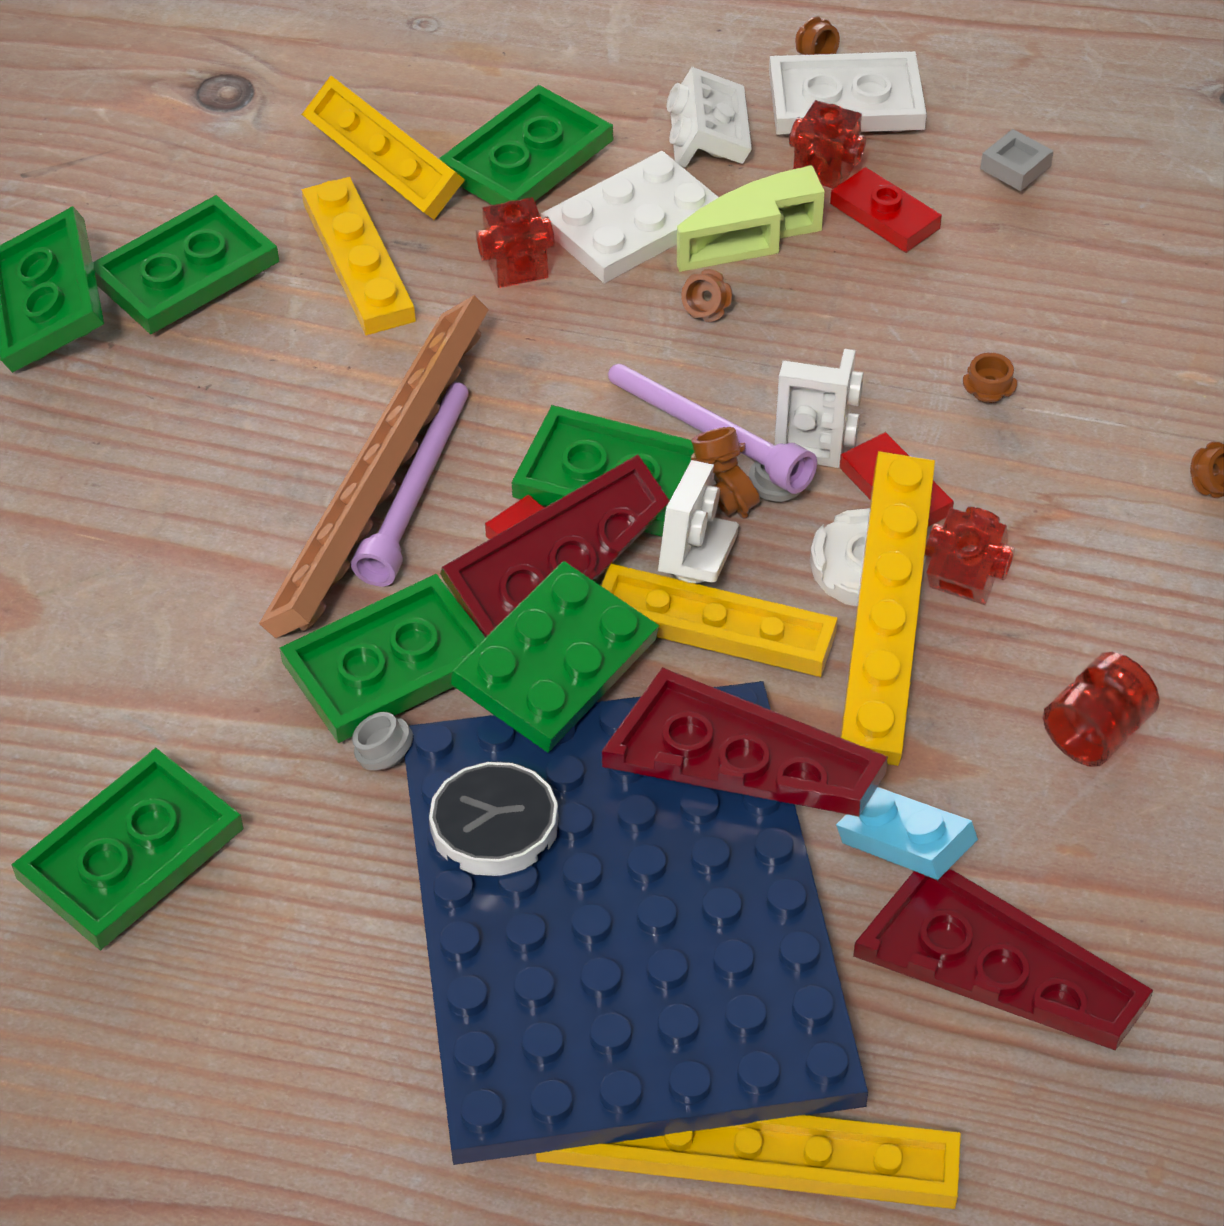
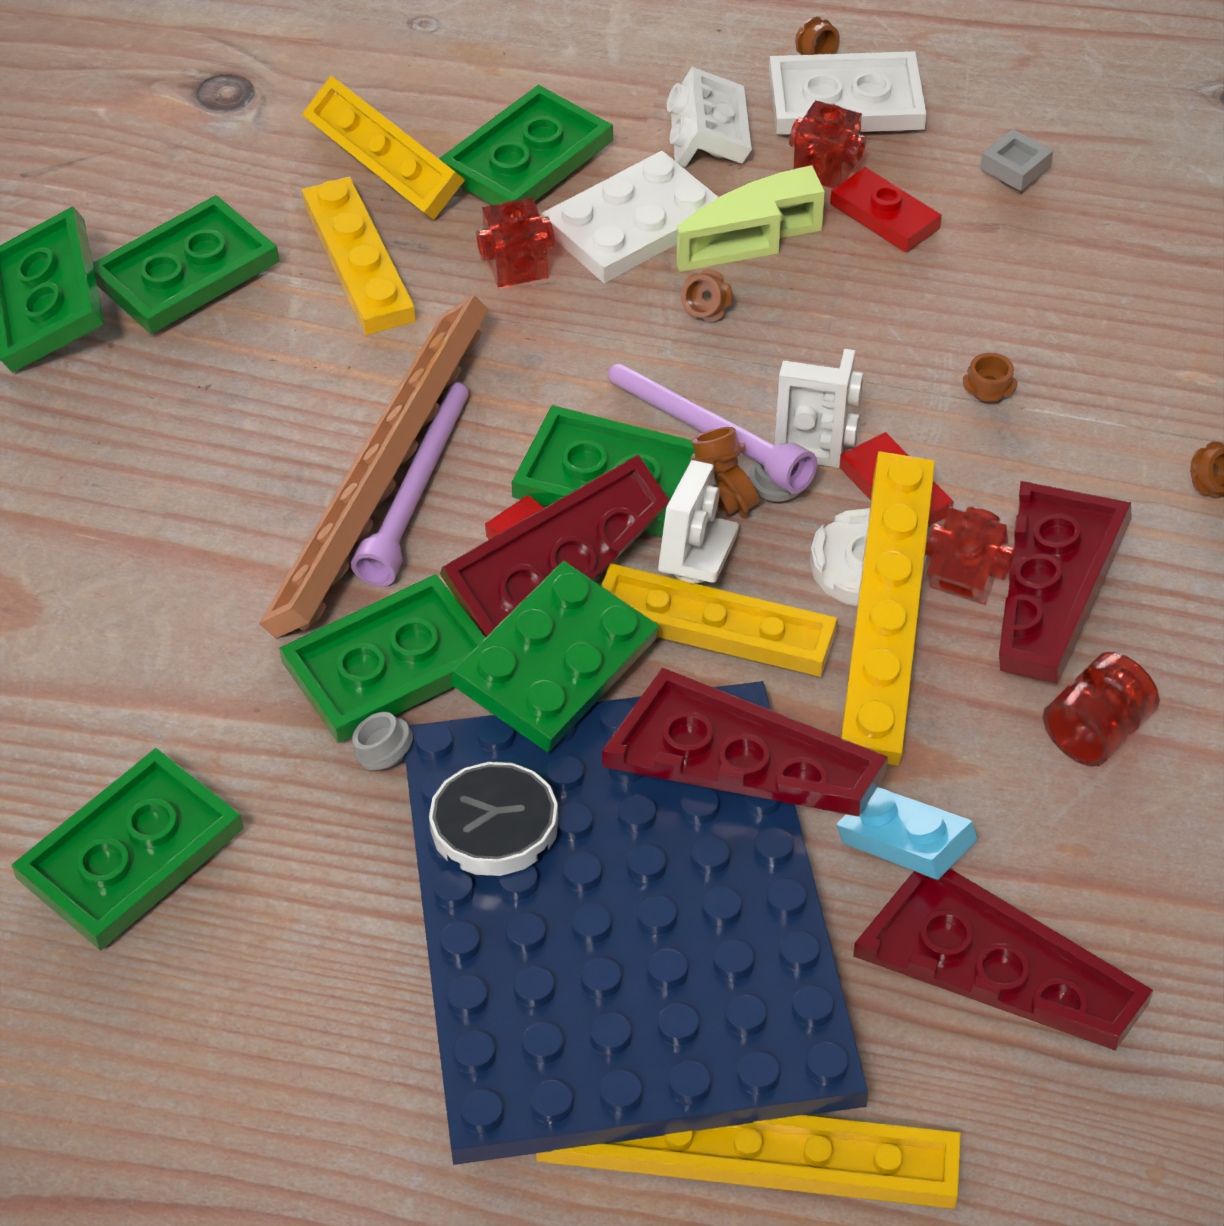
none -> dark red wing [999,481,1132,684]

